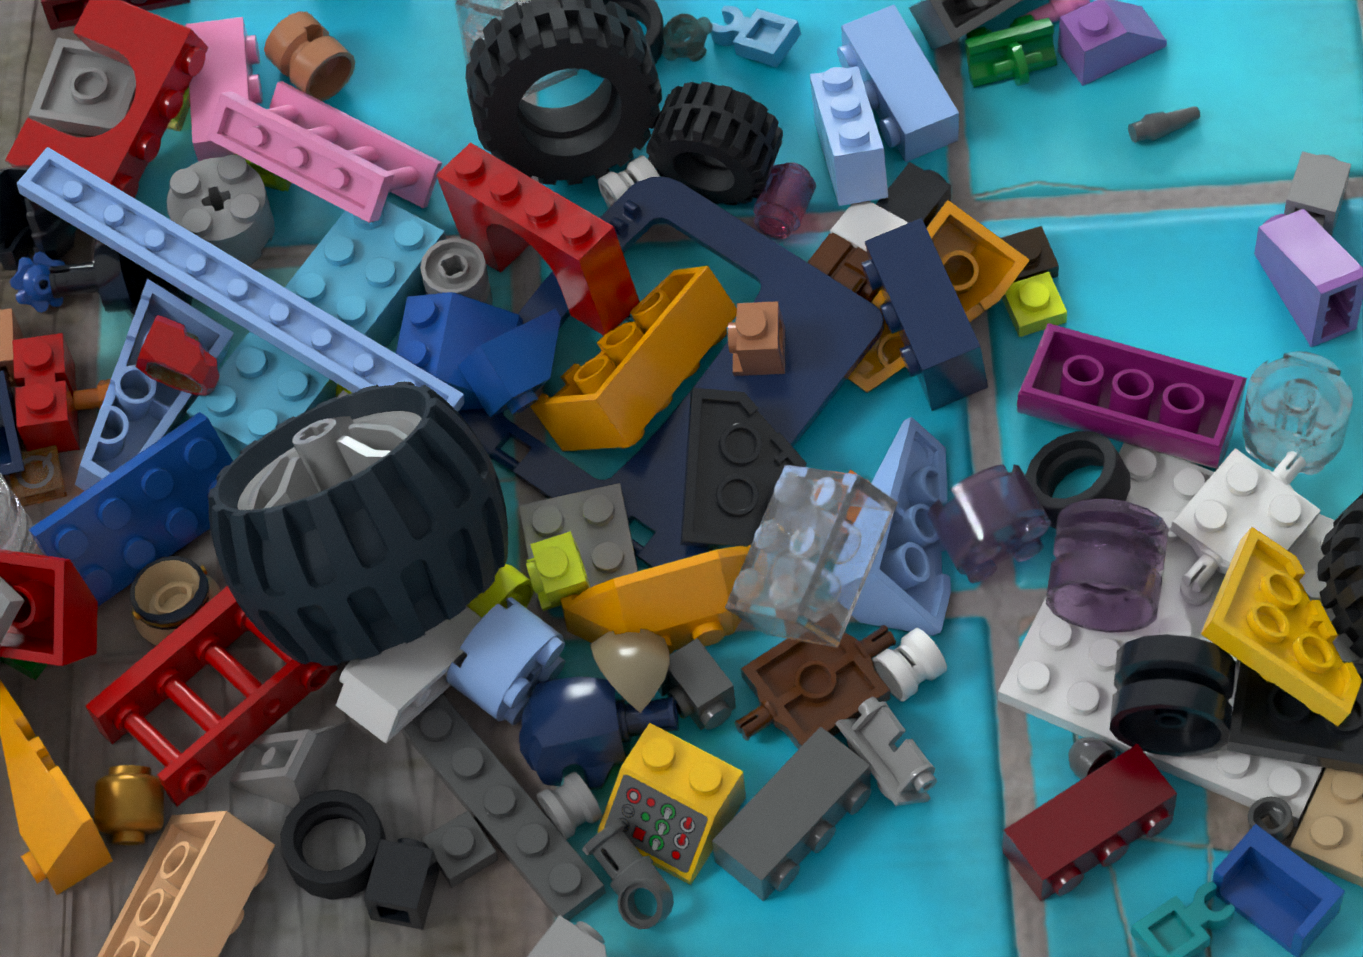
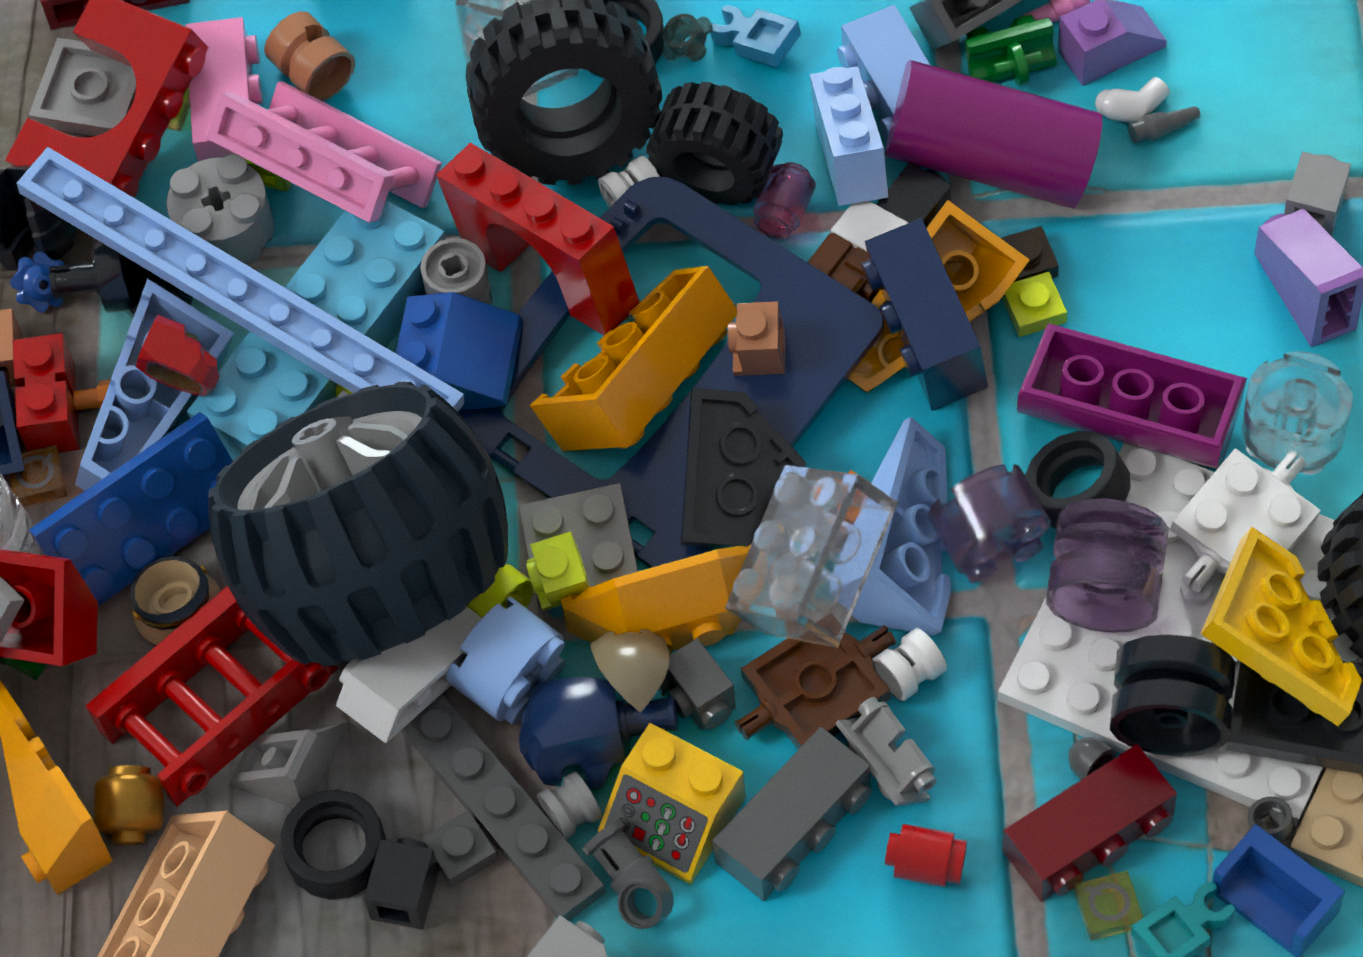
blue slope [458,308,561,418] -> none
none -> magenta brick [884,59,1102,209]
none -> red brick [885,824,967,887]
none -> clear yellow tile [1074,870,1144,941]
none -> white arm [1095,77,1170,123]

